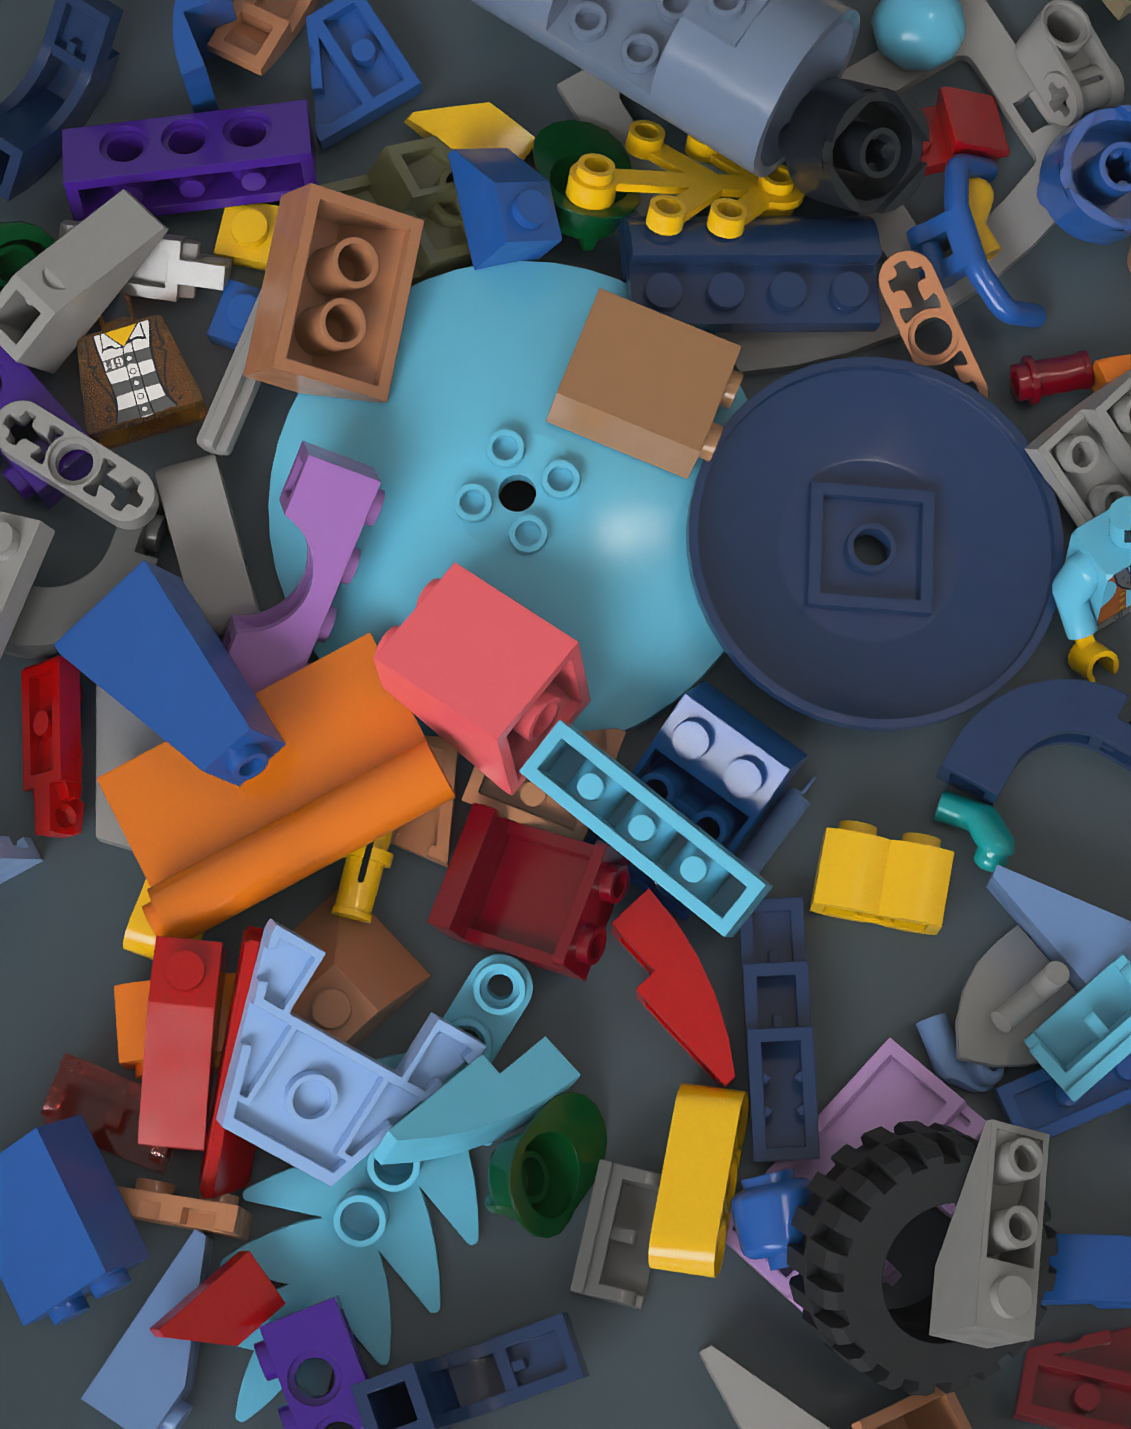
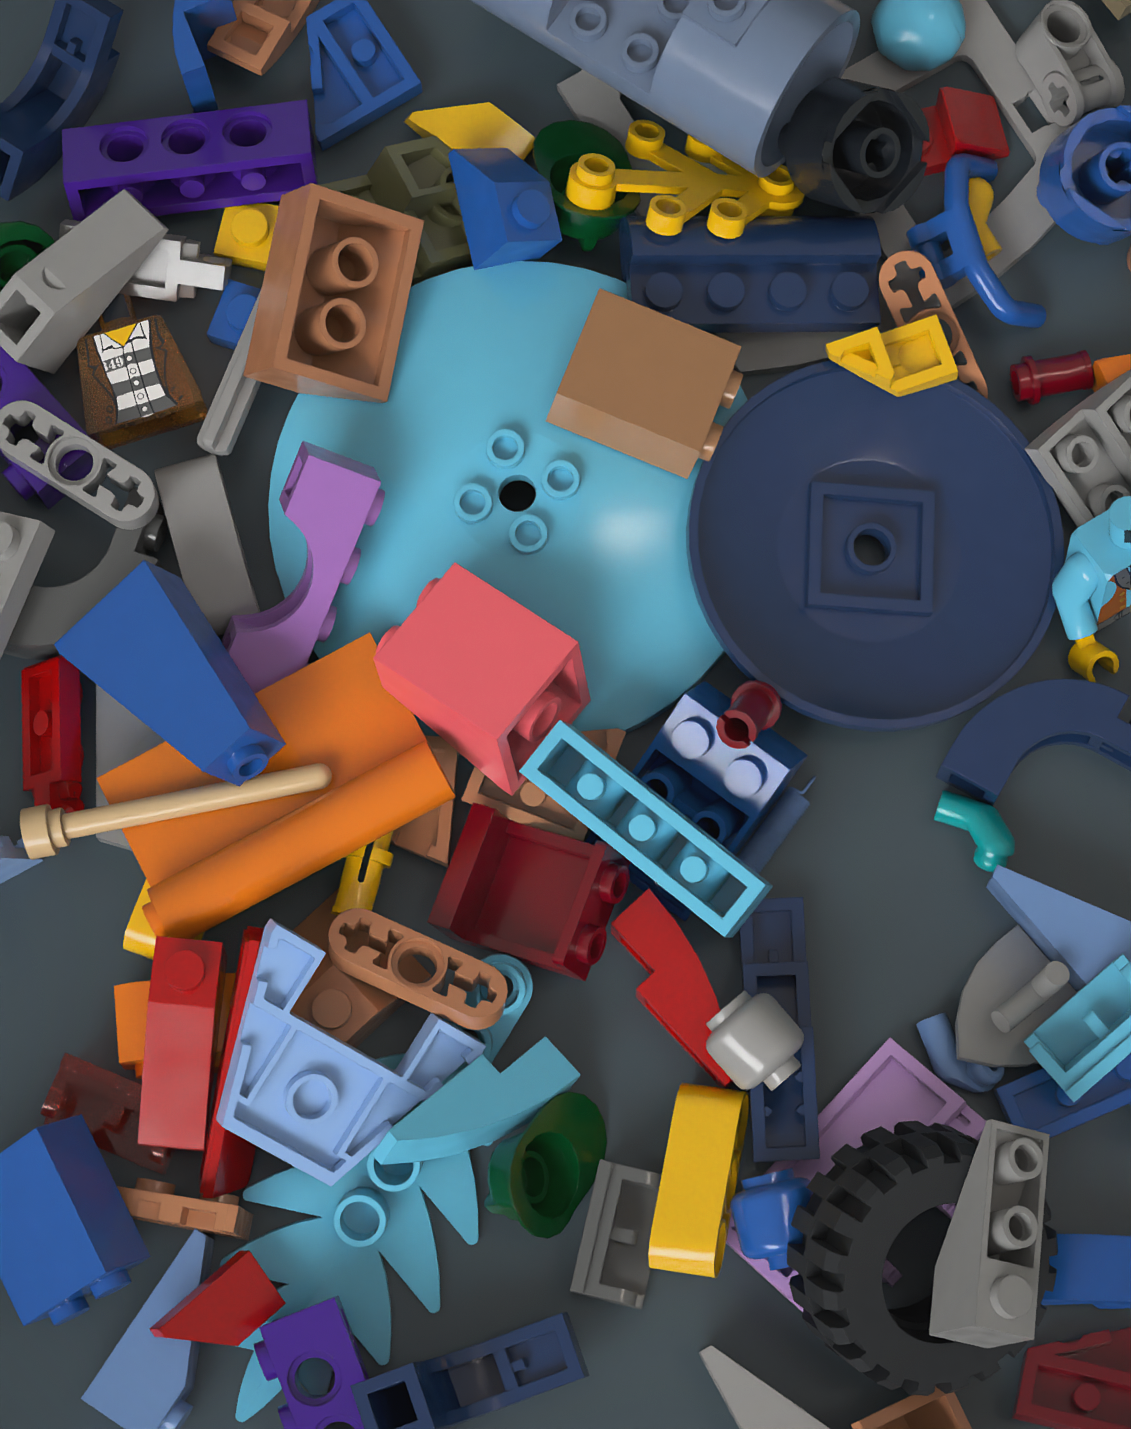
yellow brick [809,820,954,935] -> none
none -> tan piece [20,763,332,860]
none -> nougat beam [328,908,508,1030]
none -> light grey head [706,990,804,1091]
none -> dark red pin [716,680,782,749]
none -> yellow slope [826,314,958,397]

